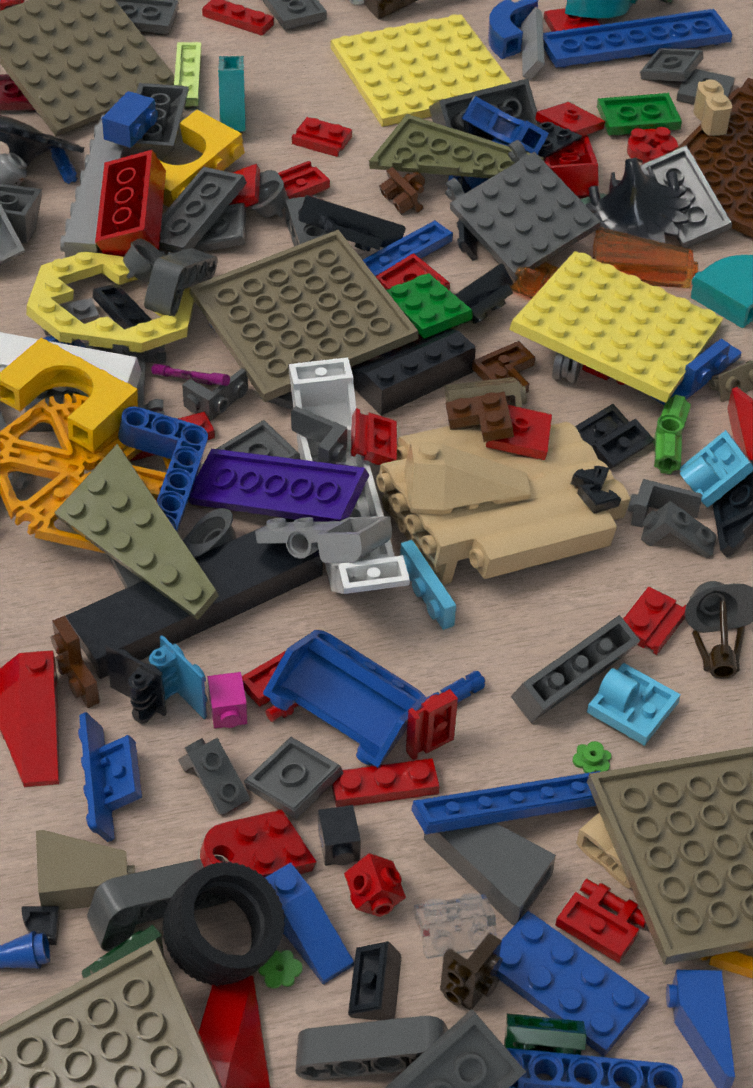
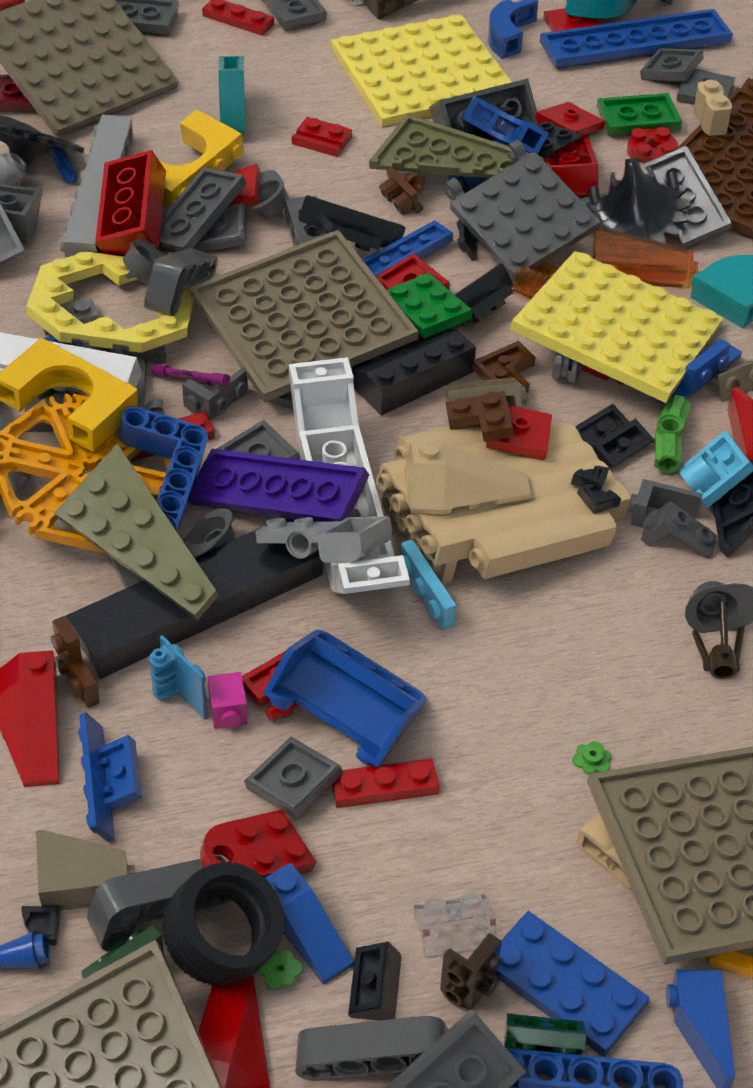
black plate [92,284,152,330] -> none
blue piece [102,91,158,148] -> none
black hinge [105,643,166,724] -> none
dark grey slope [122,83,189,161] -> none
yellowish green plate [174,42,202,107] -> none
dark grey bracket [178,737,250,815] -> none
red plate [278,161,330,199] -> none
dark grey bracket [291,406,347,464] -> none
black brick [318,805,361,866] -> none
red brick [344,853,406,917] -> none
red plate [351,408,397,465] -> none
red plate [406,689,458,761] -> none
blue tile [411,771,600,835] -> none
dark grey slope [424,795,556,925] -> none
blue axle [426,671,485,702] -> none
dark grey brick [511,615,640,723] -> none
light grey tile [521,7,545,81] -> none
red plate [555,878,647,963] -> none
medium azure plate [587,663,681,746] -> none
red plate [623,586,686,655] -> none

